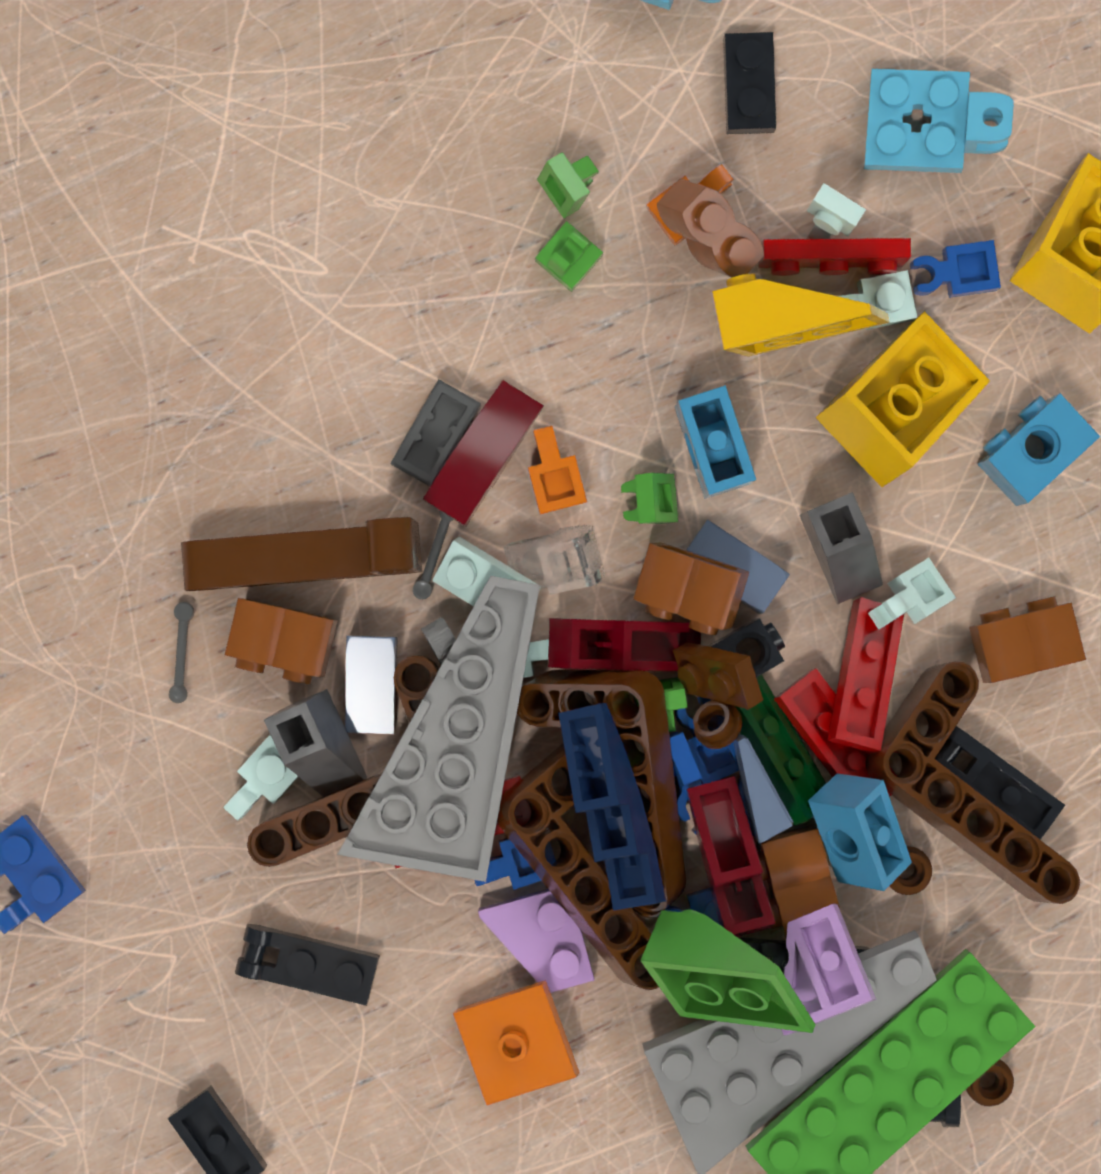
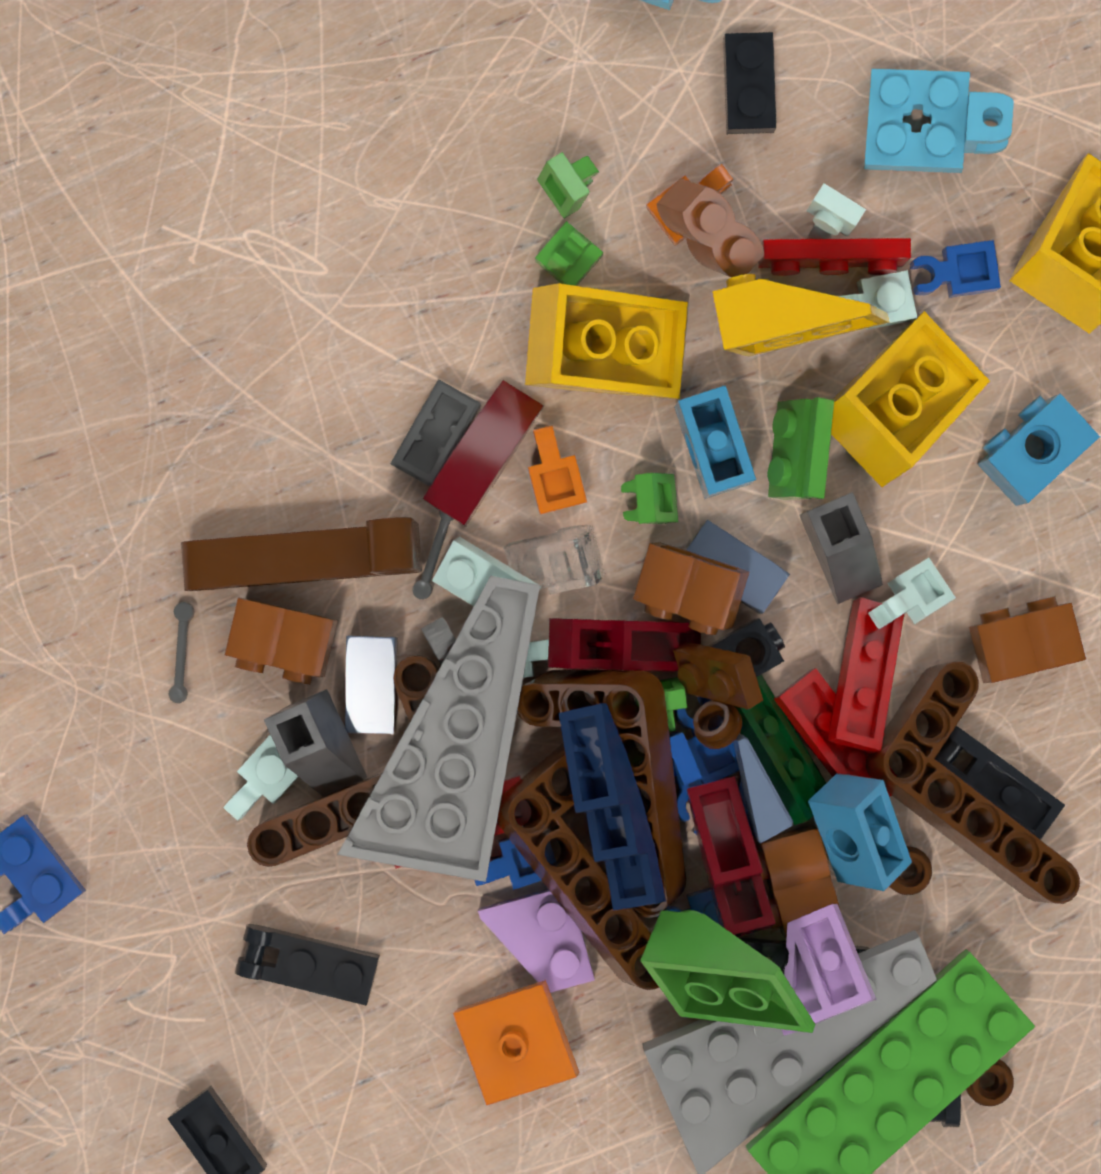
none -> yellow slope [525,283,688,399]
none -> bright green plate [767,397,834,500]

